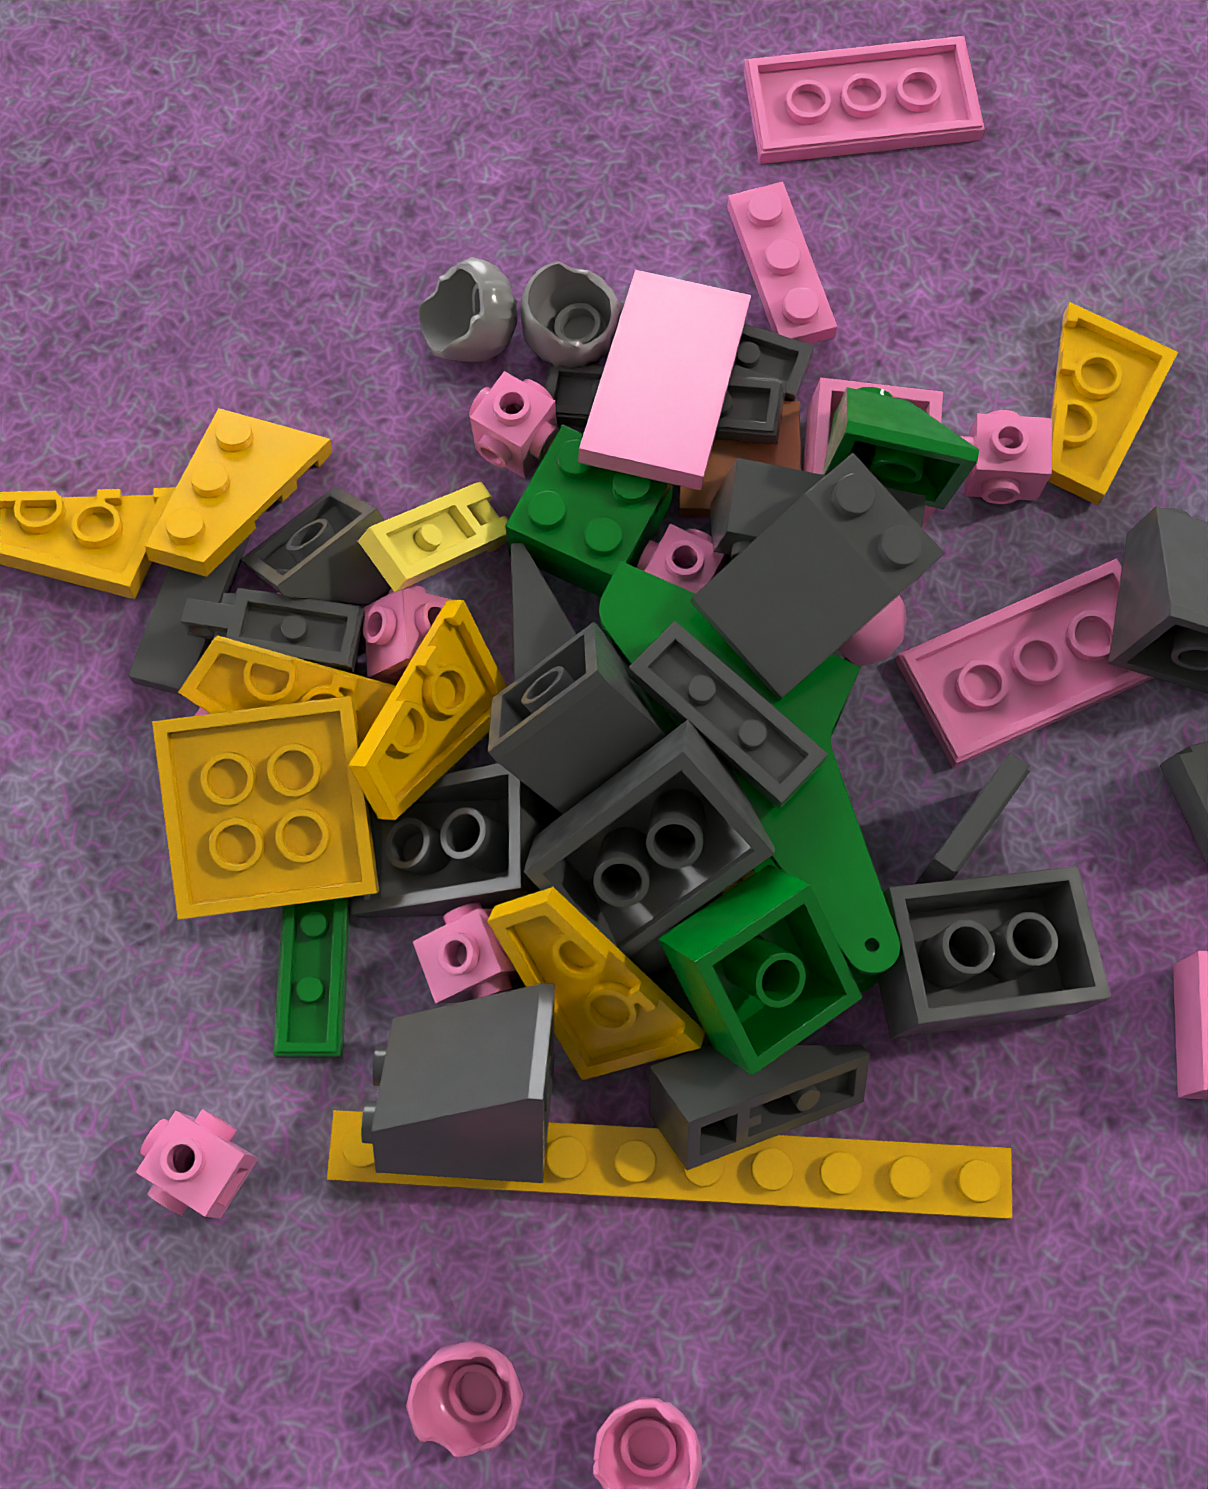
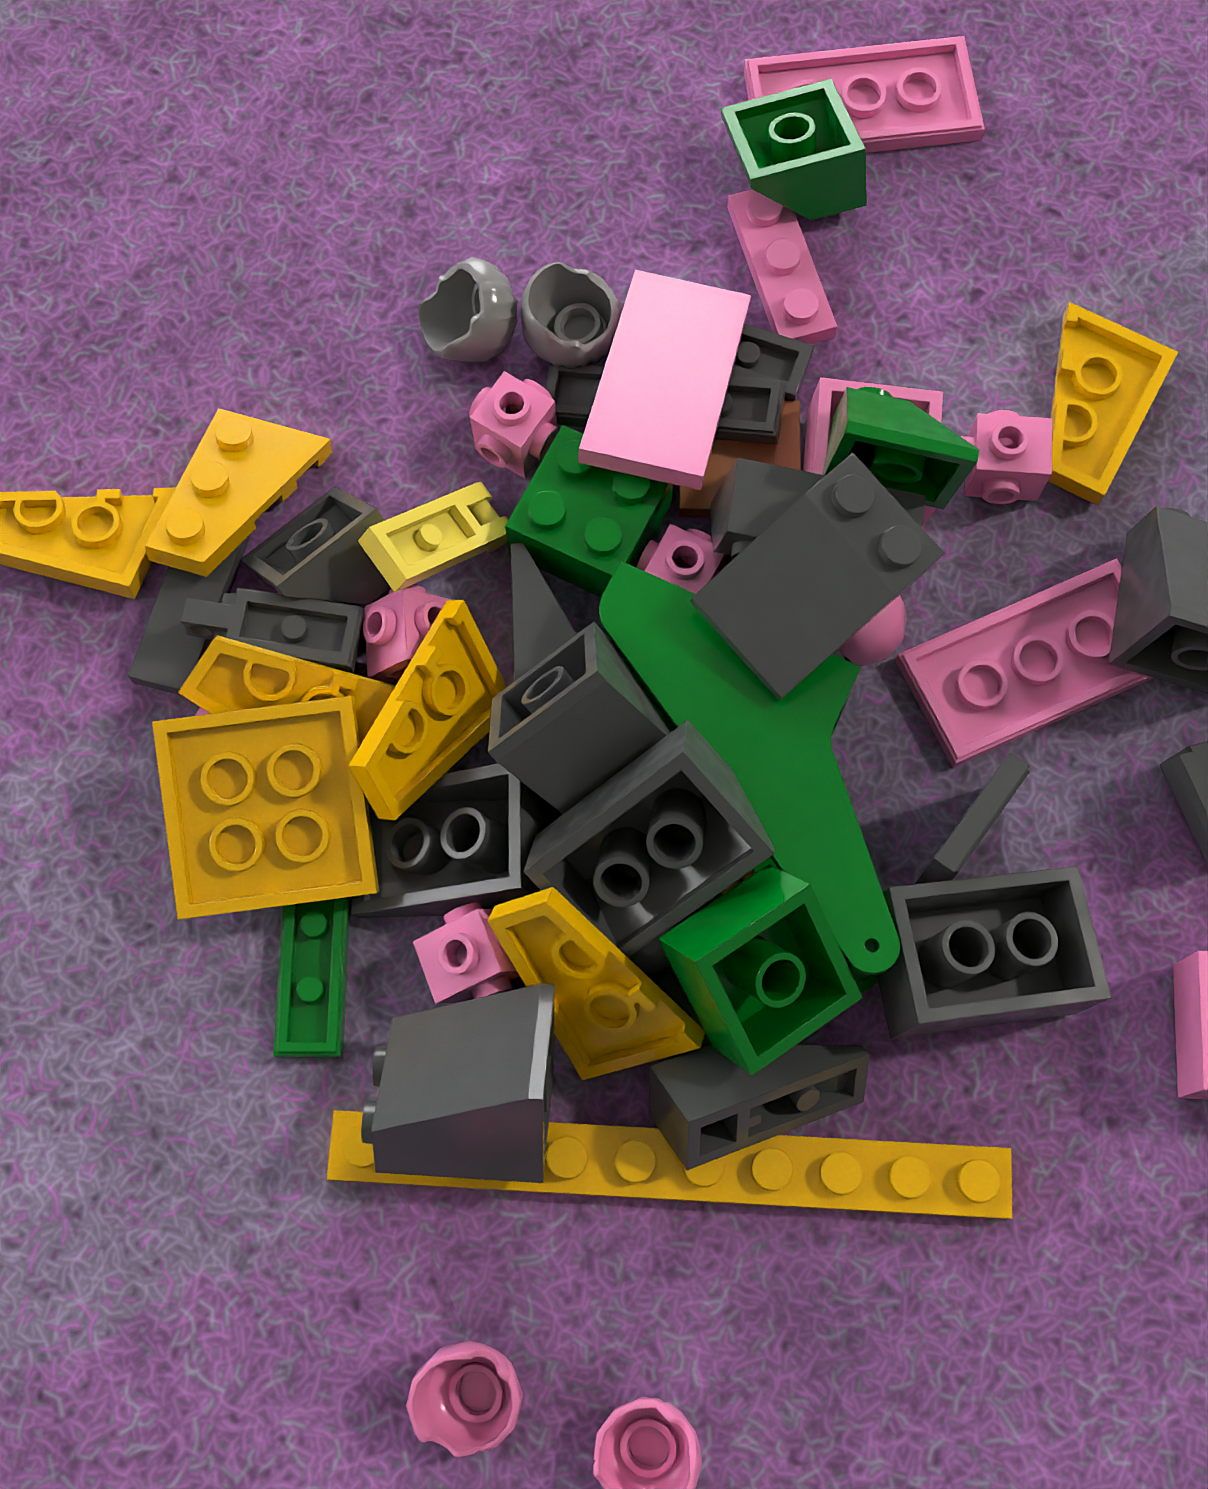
bright pink brick [136,1109,259,1219] -> none
dark grey plate [628,621,828,810] -> none
none -> green slope [721,79,867,220]

